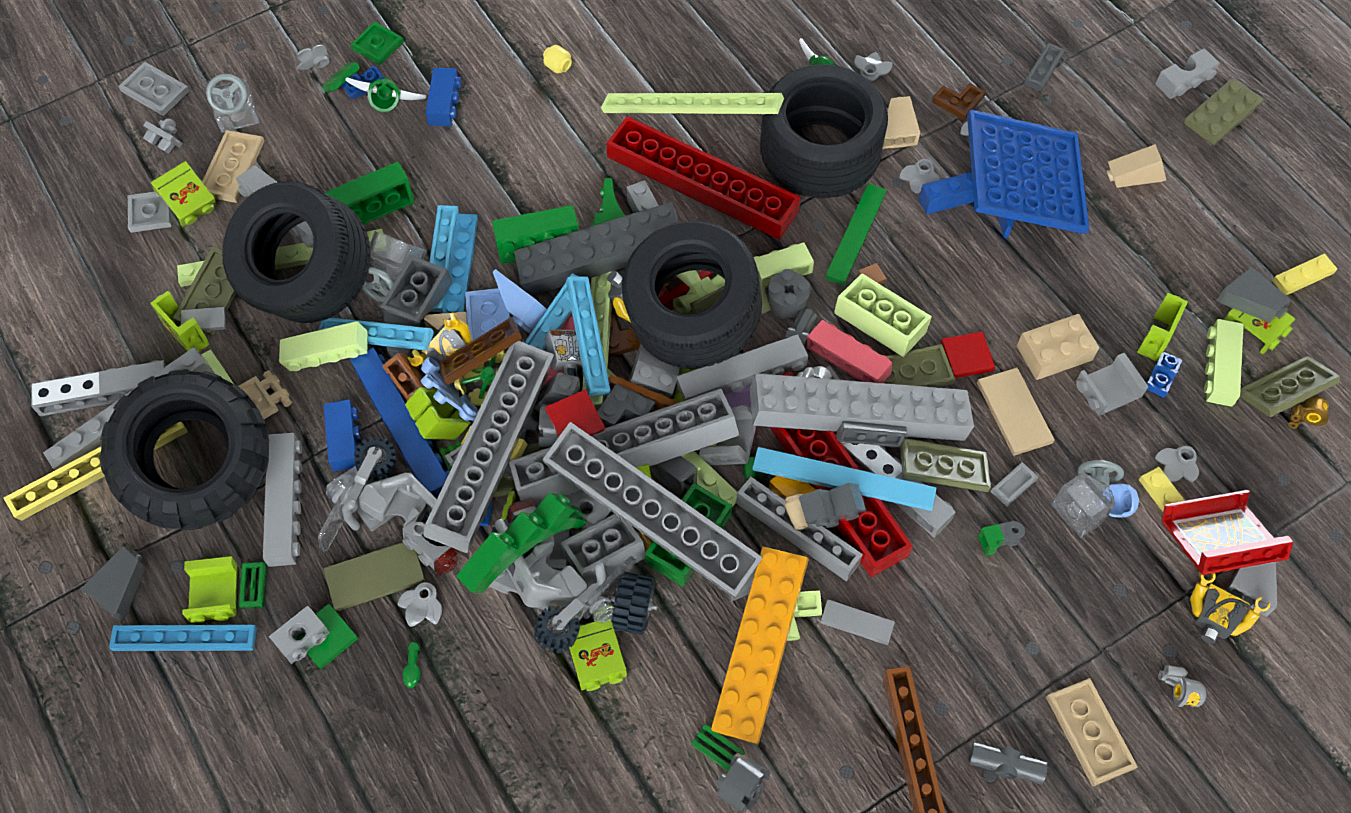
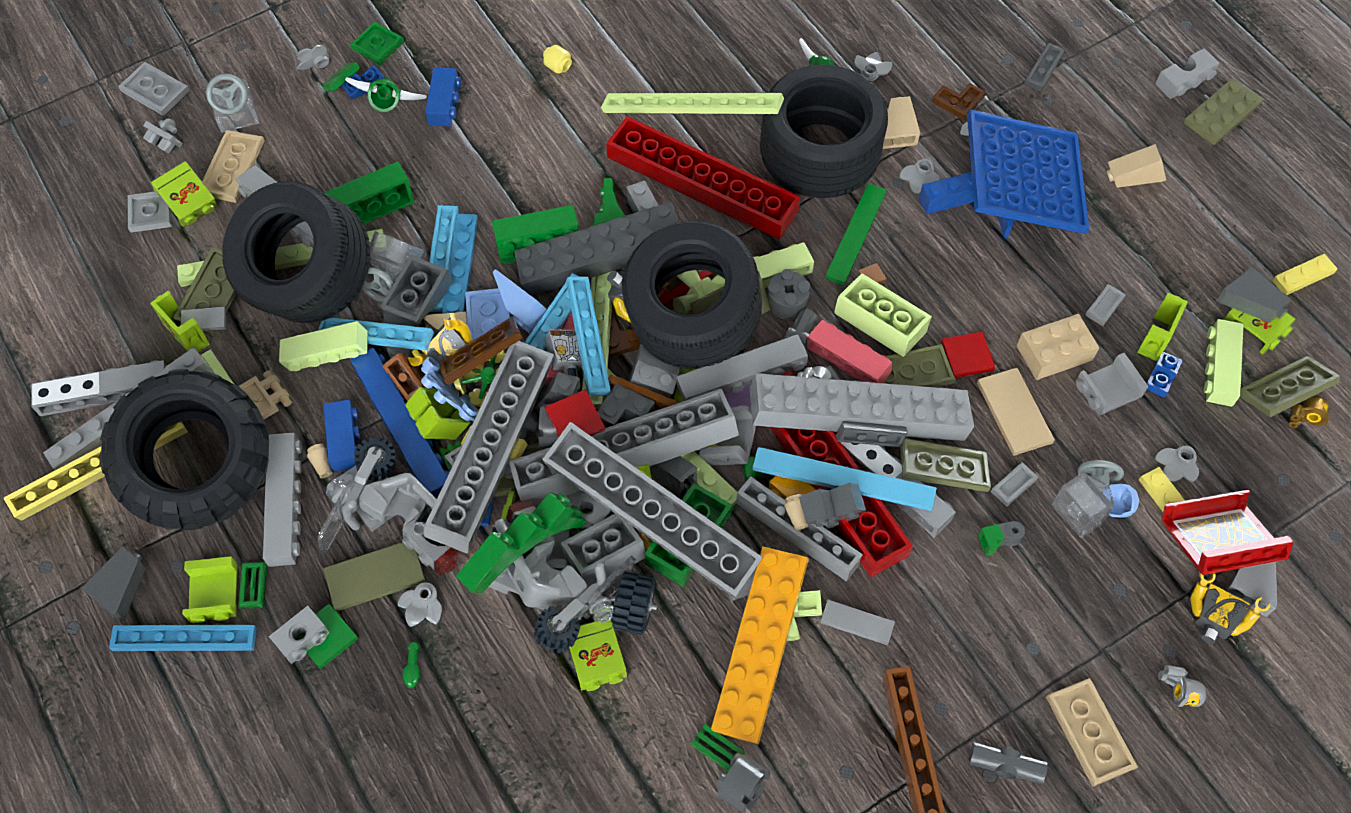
none -> tan cone [307,444,333,478]
none -> light grey tile [1085,284,1126,326]

